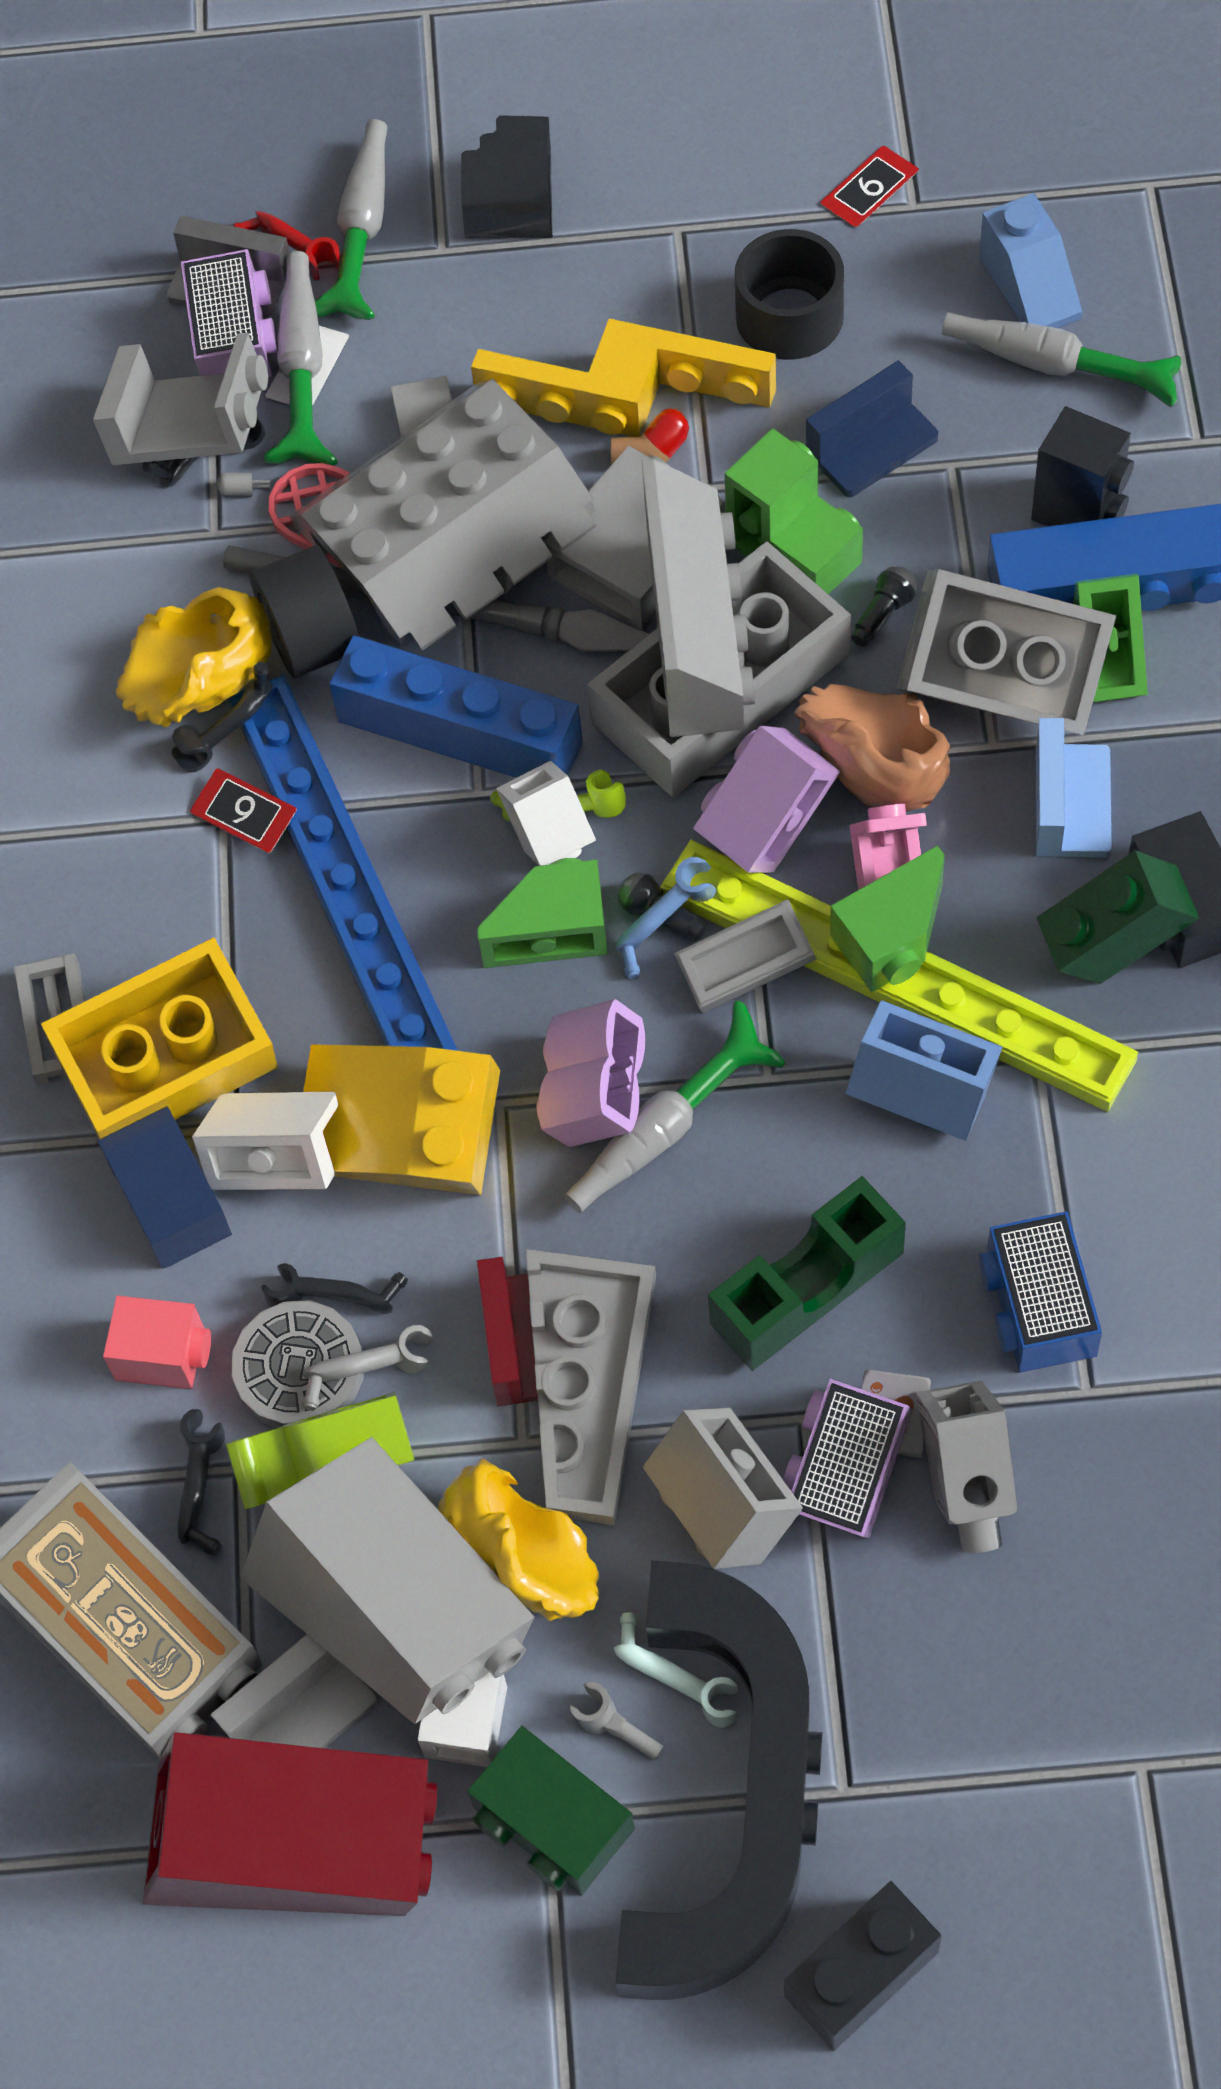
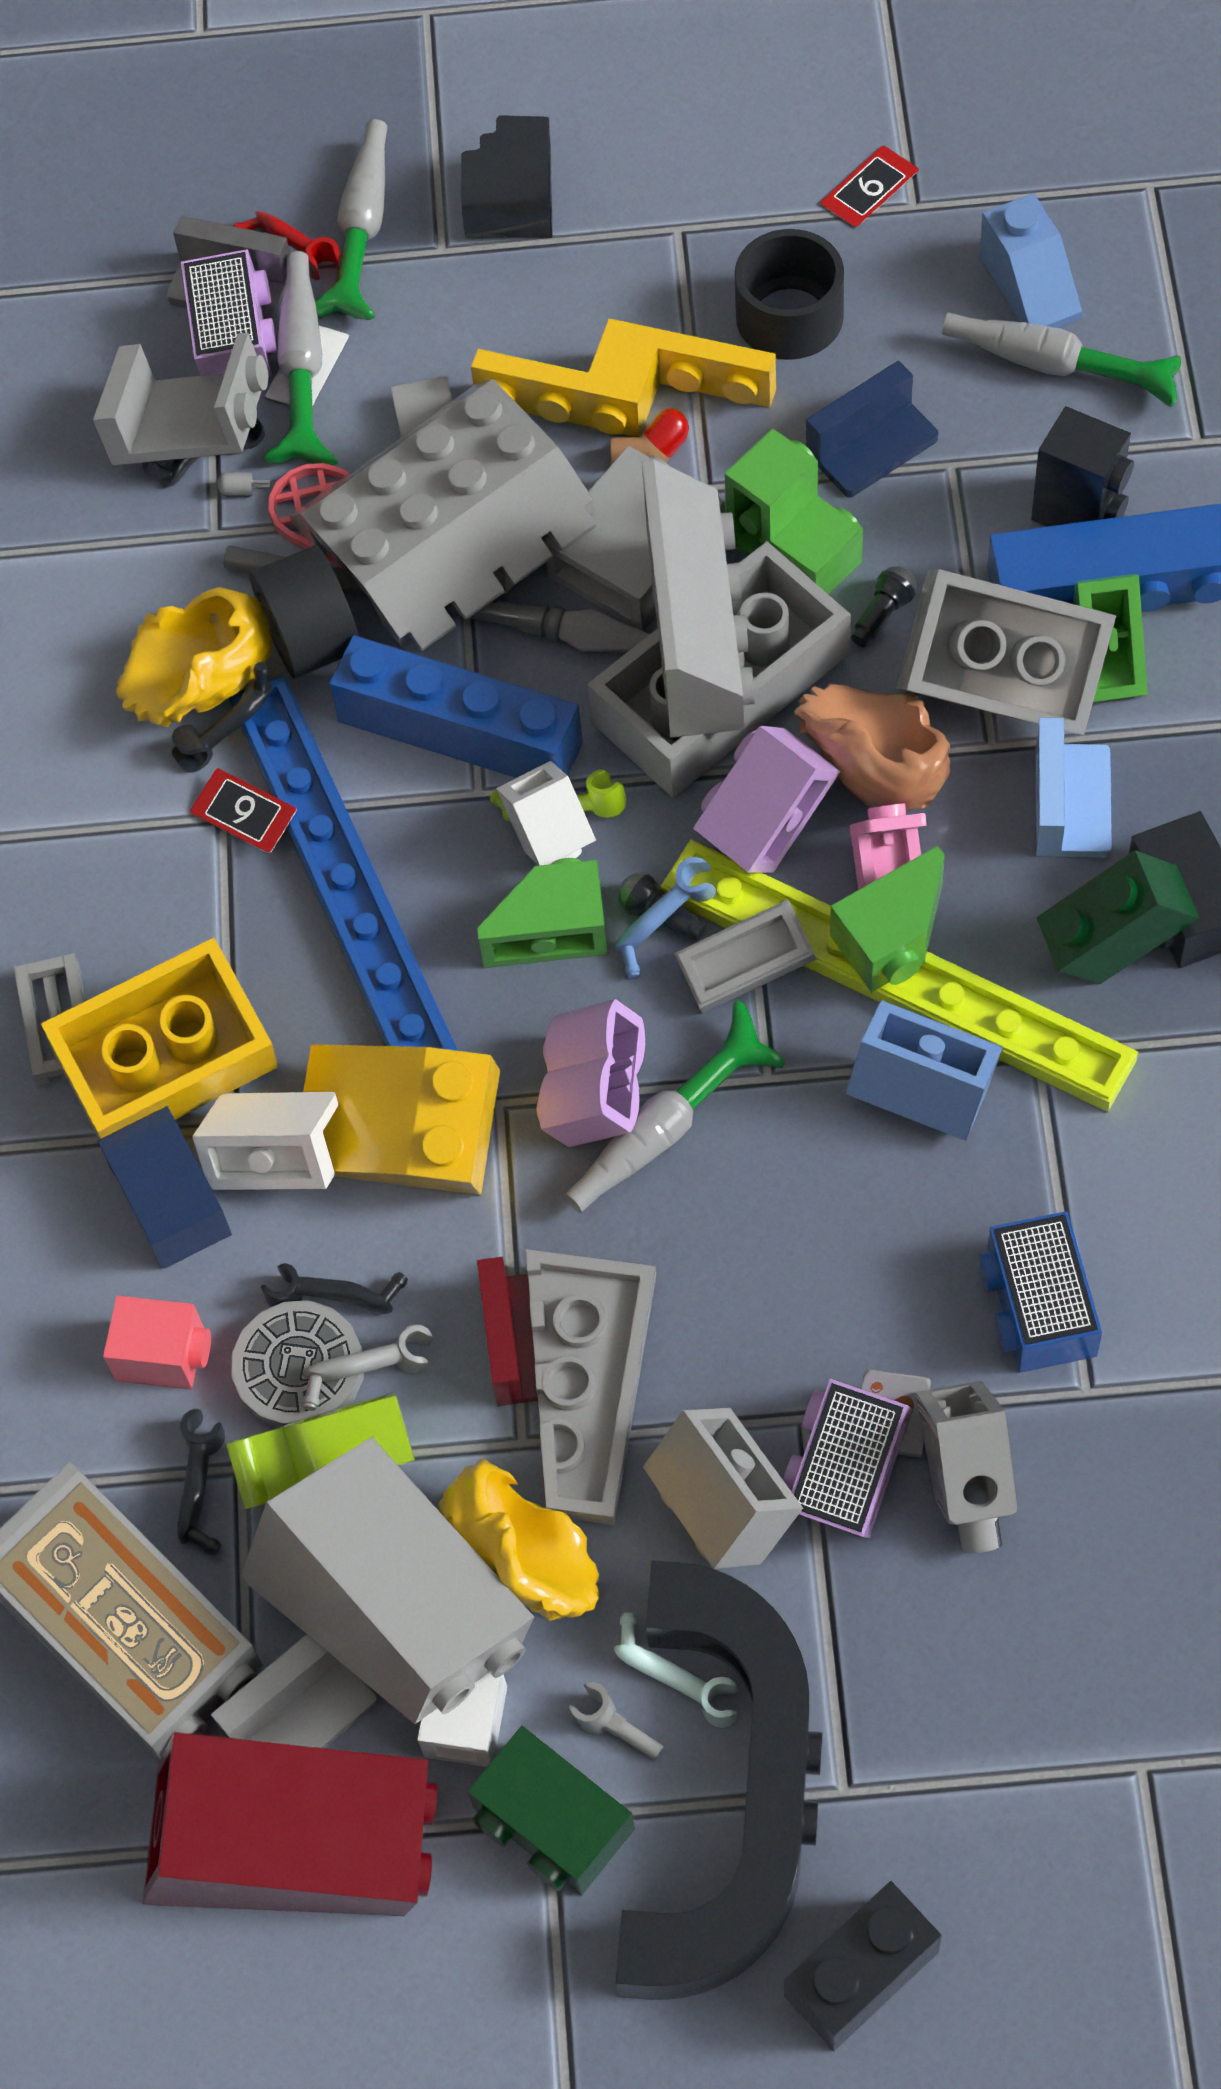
dark green arch [708,1176,906,1371] -> none

